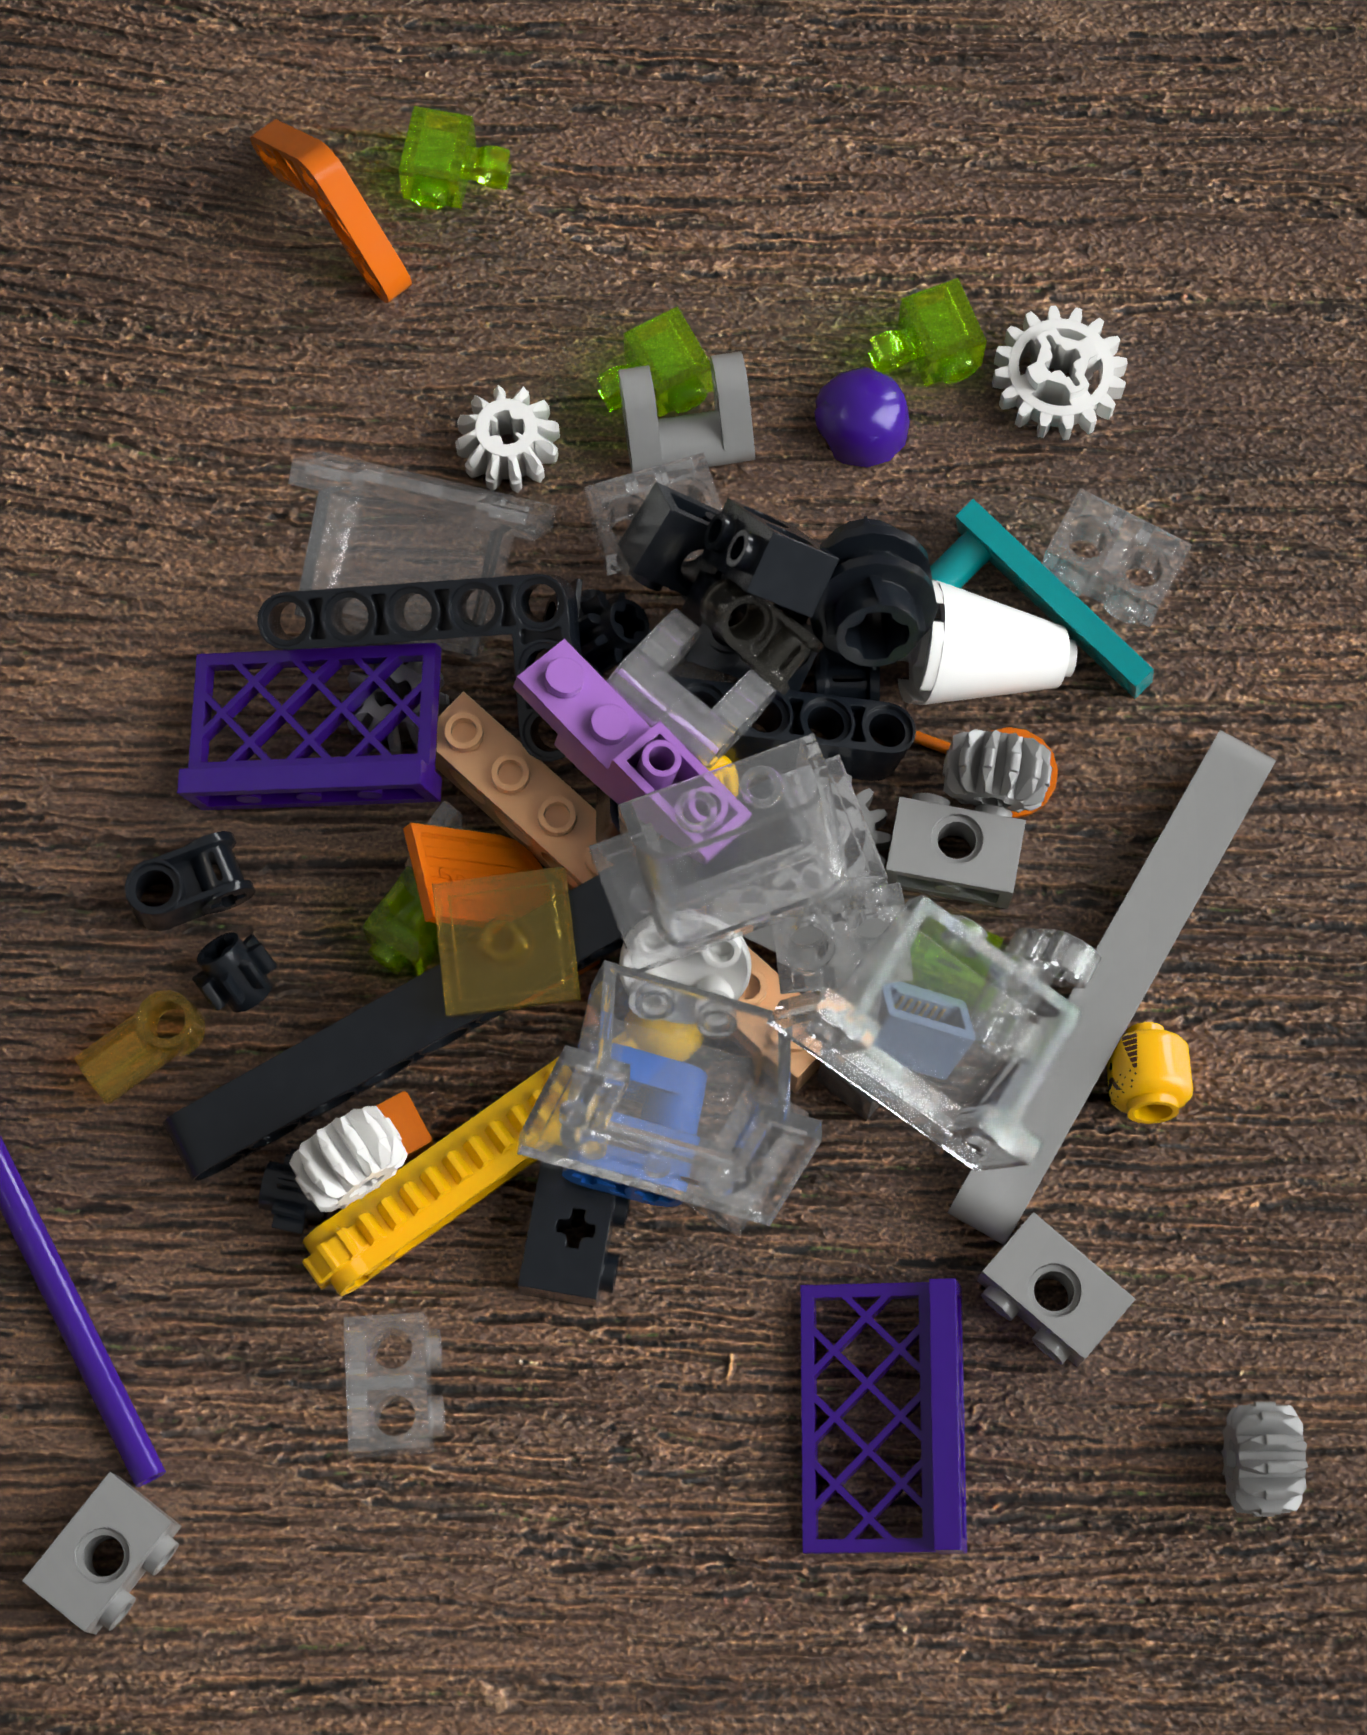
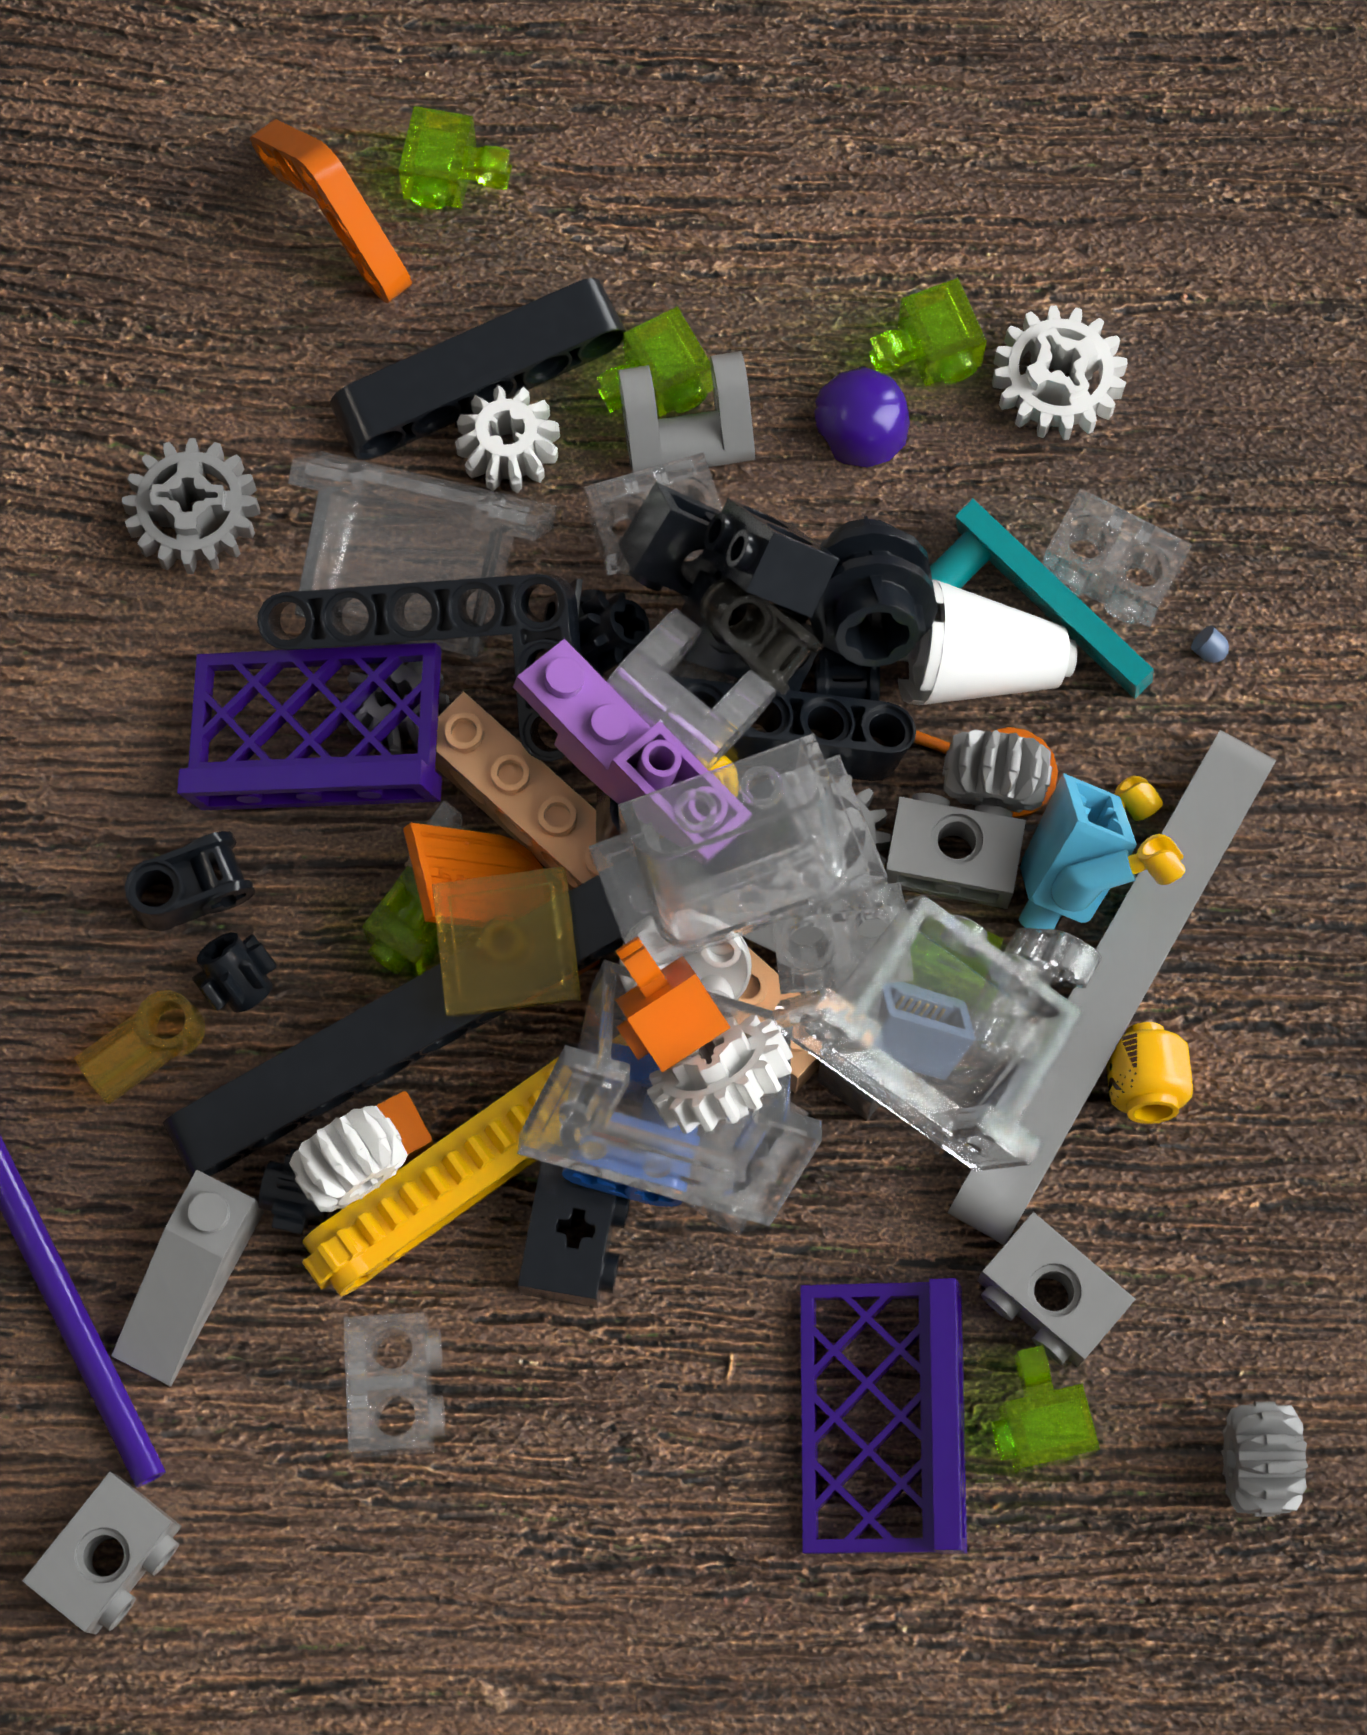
none -> light grey slope [111,1170,264,1387]
none -> light grey gear [122,438,260,574]
none -> black beam [330,278,627,460]
none -> orange brick [615,936,731,1073]
none -> white gear [647,1015,793,1134]
none -> clear neon green brick [992,1345,1100,1474]
none -> medium azure torso [1019,773,1185,938]
none -> sand blue piece [1191,626,1229,663]

